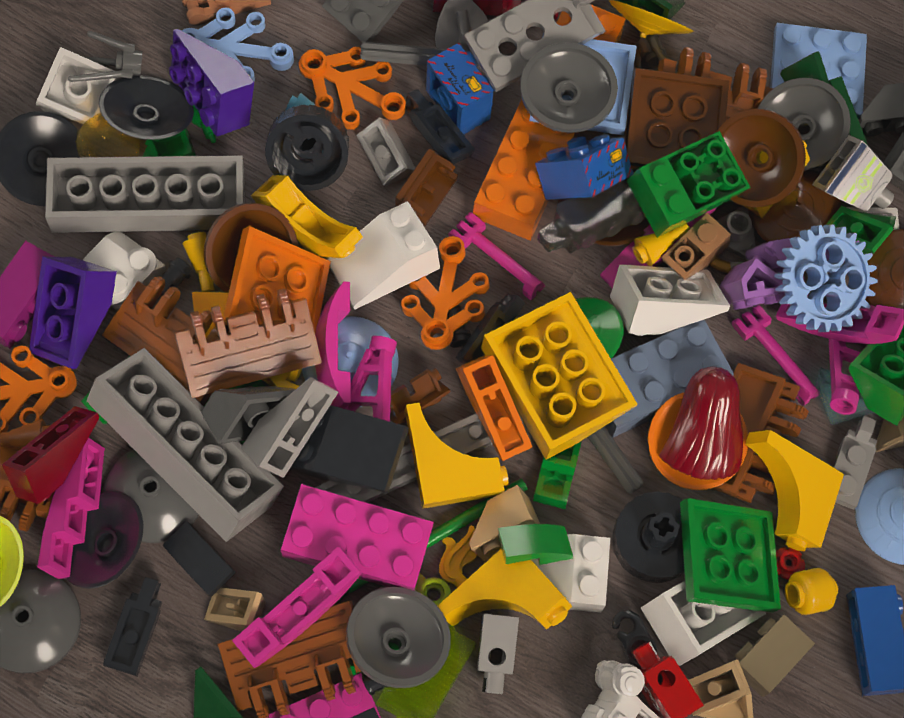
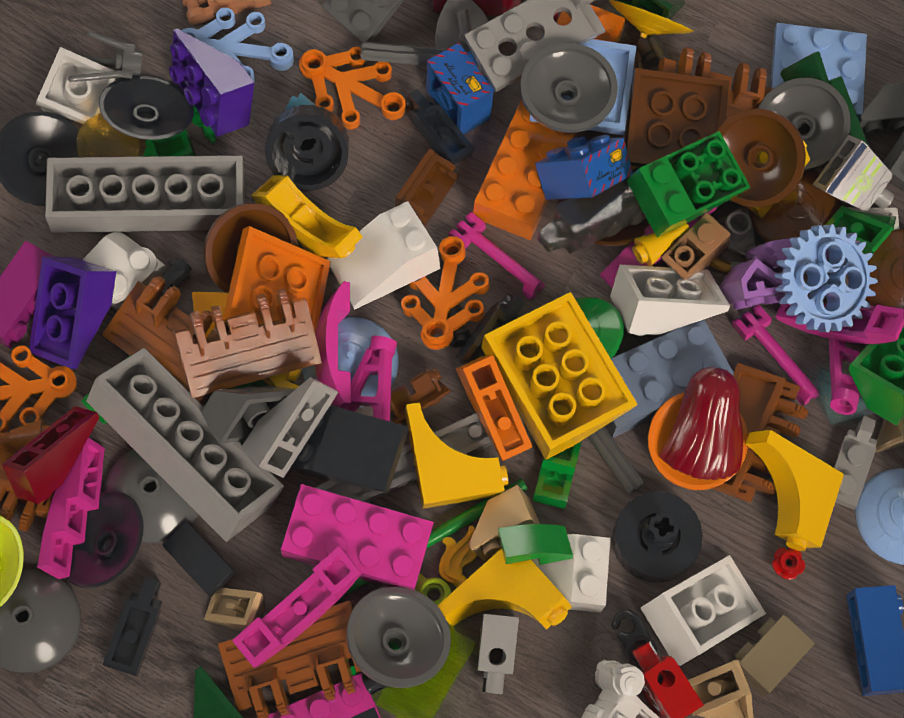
yellow cone [182,232,214,292] -> none
light grey slope [356,117,416,186] -> none
green plate [680,498,781,613] -> none
yellow head [785,568,838,615] -> none

